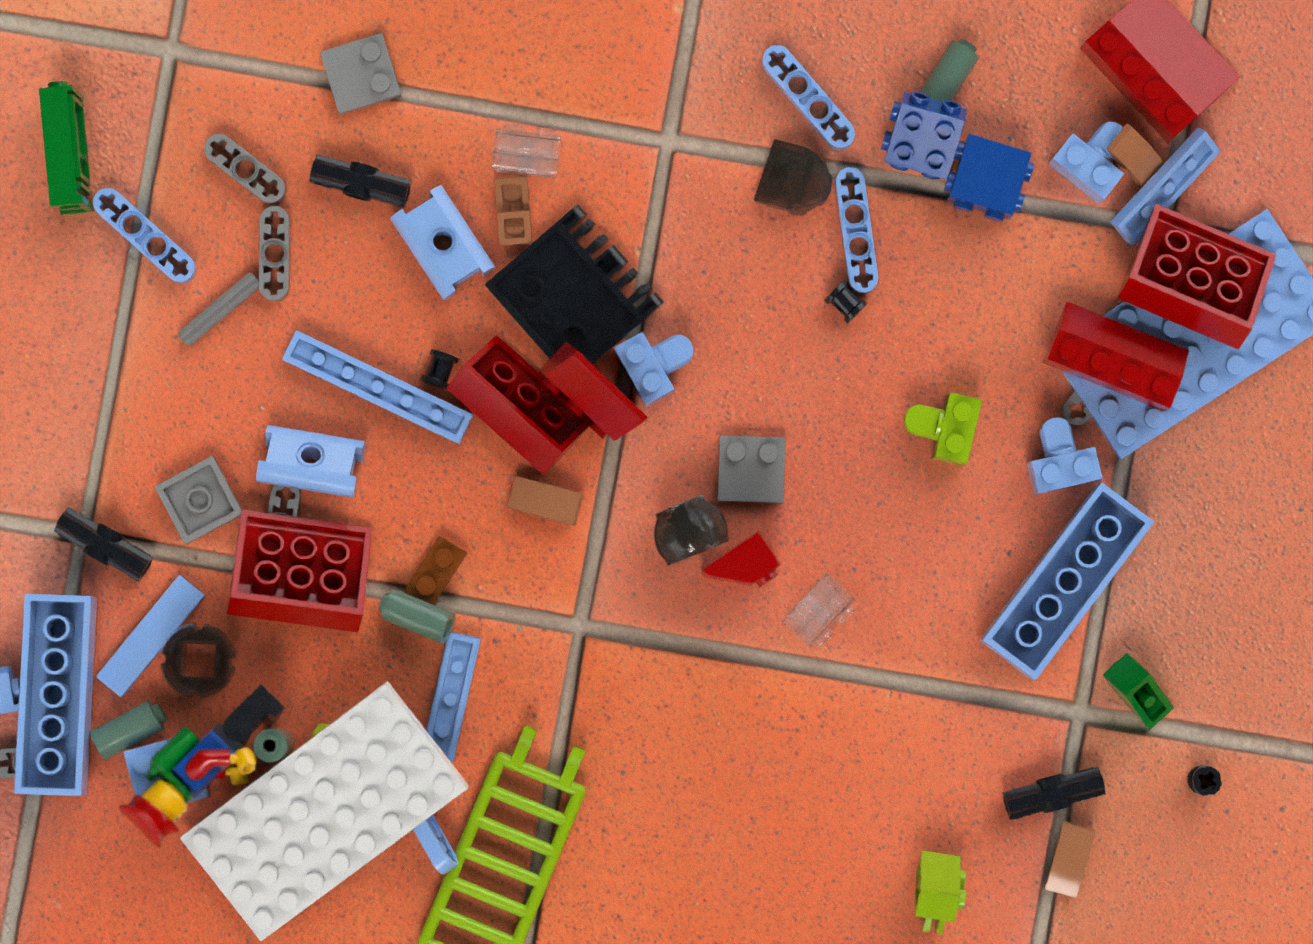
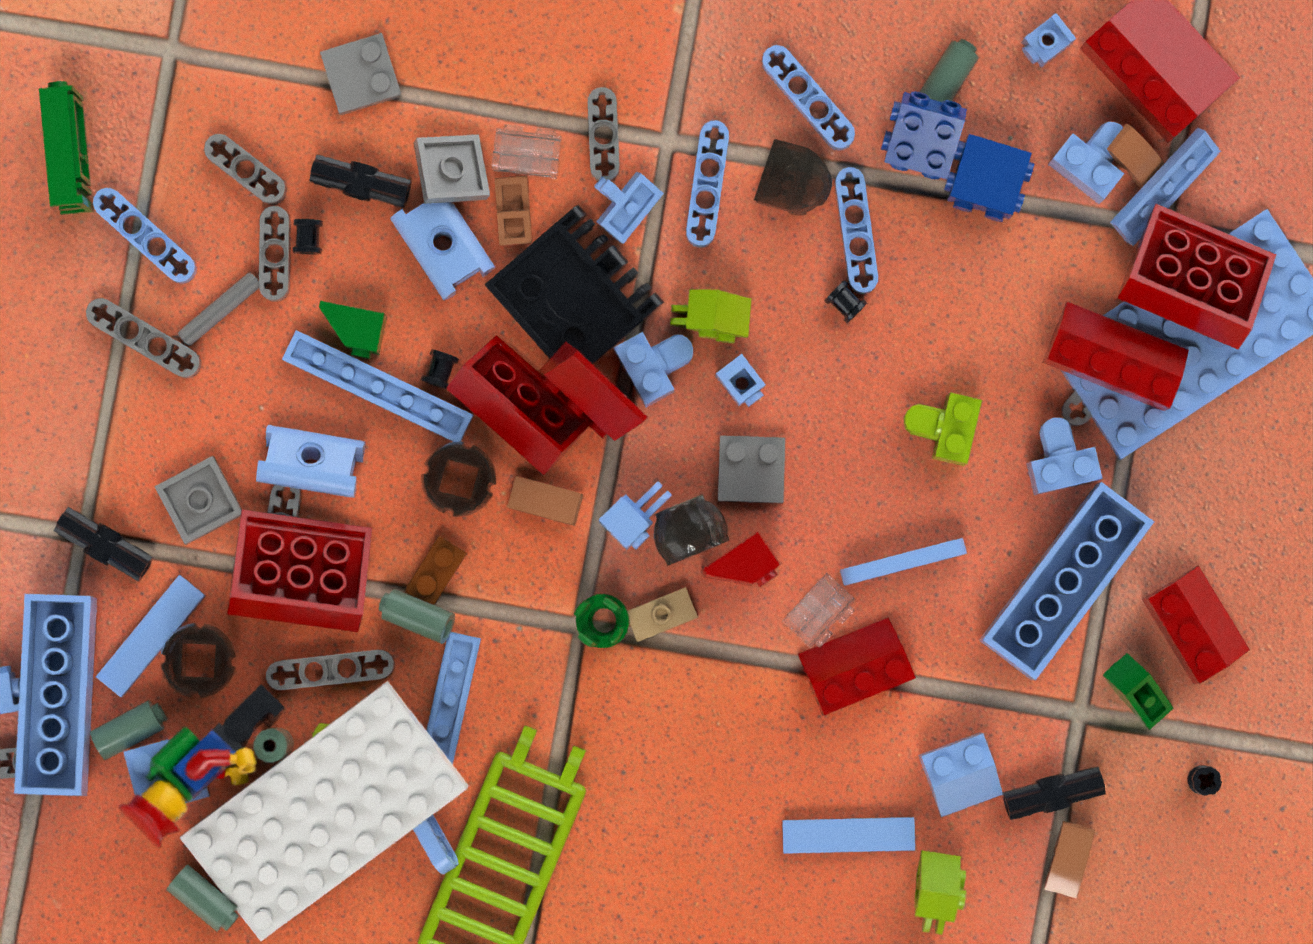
none -> light grey beam [86,298,201,378]
none -> sand green brick [166,864,239,932]
none -> light grey beam [266,650,395,690]
none -> black bush [293,219,323,255]
none -> green slope [319,301,387,359]
none -> light grey plate [414,135,490,204]
none -> clear smoke piece [421,441,497,517]
none -> green piece [574,594,630,648]
none -> light grey beam [587,87,620,182]
none -> light blue plate [594,171,664,244]
none -> light blue brick [598,481,672,550]
none -> tan plate [628,587,698,642]
none -> lime brick [670,289,751,343]
none -> light blue beam [686,120,729,248]
none -> light blue brick [715,354,766,407]
none -> light blue tile [782,817,915,854]
none -> red slope [797,617,916,716]
none -> light blue beam [840,538,967,586]
none -> light blue slope [918,732,1002,817]
none -> light blue brick [1022,13,1076,68]
none -> red slope [1142,566,1250,684]

